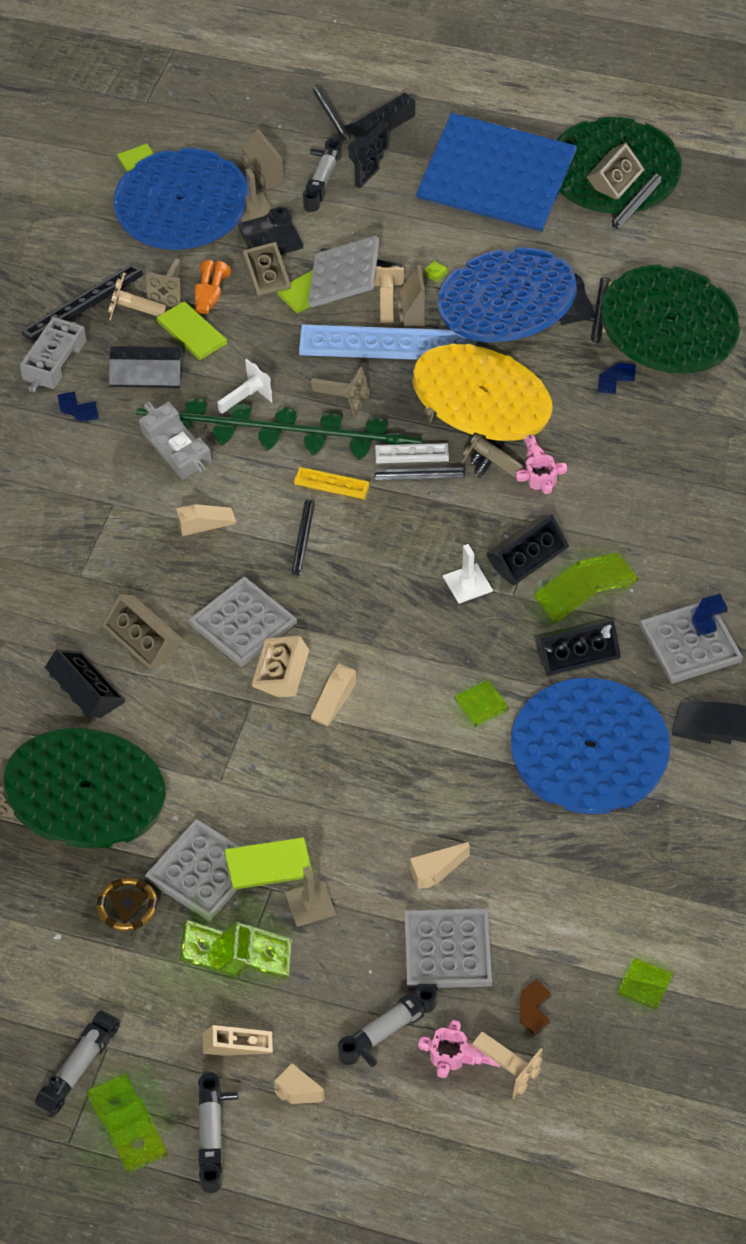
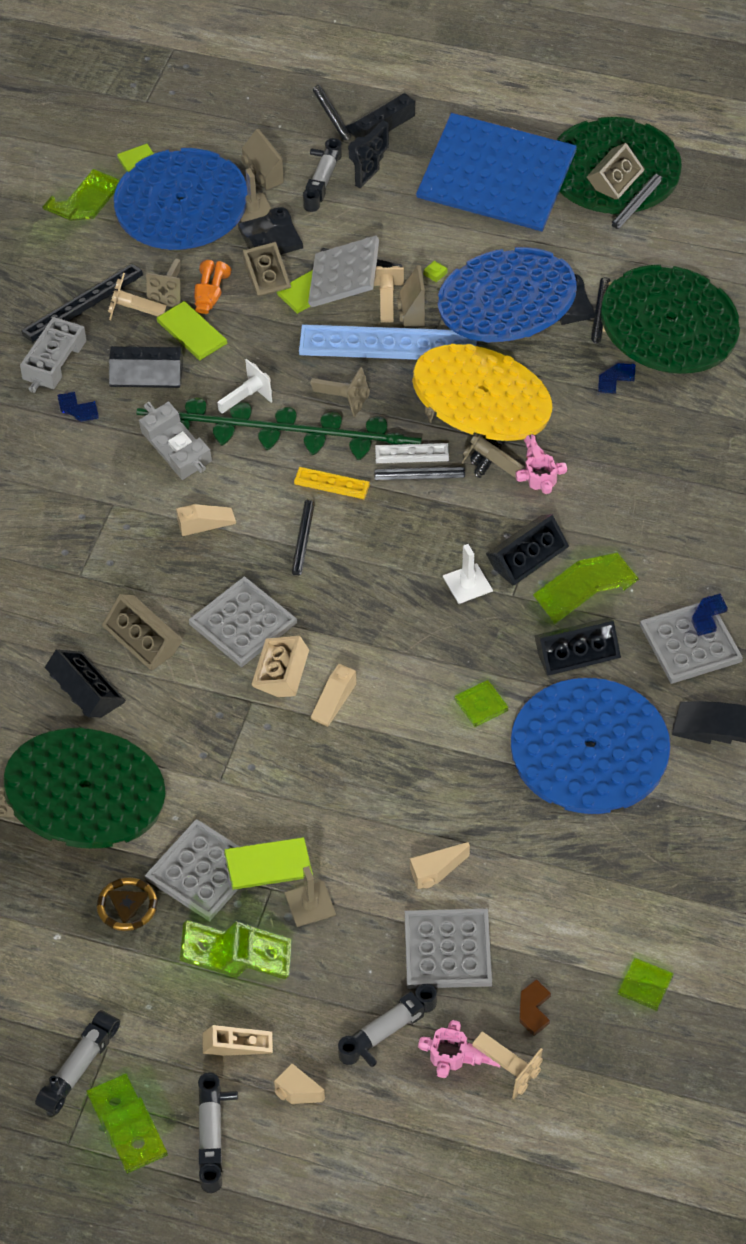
none -> clear neon green windscreen [42,169,120,221]

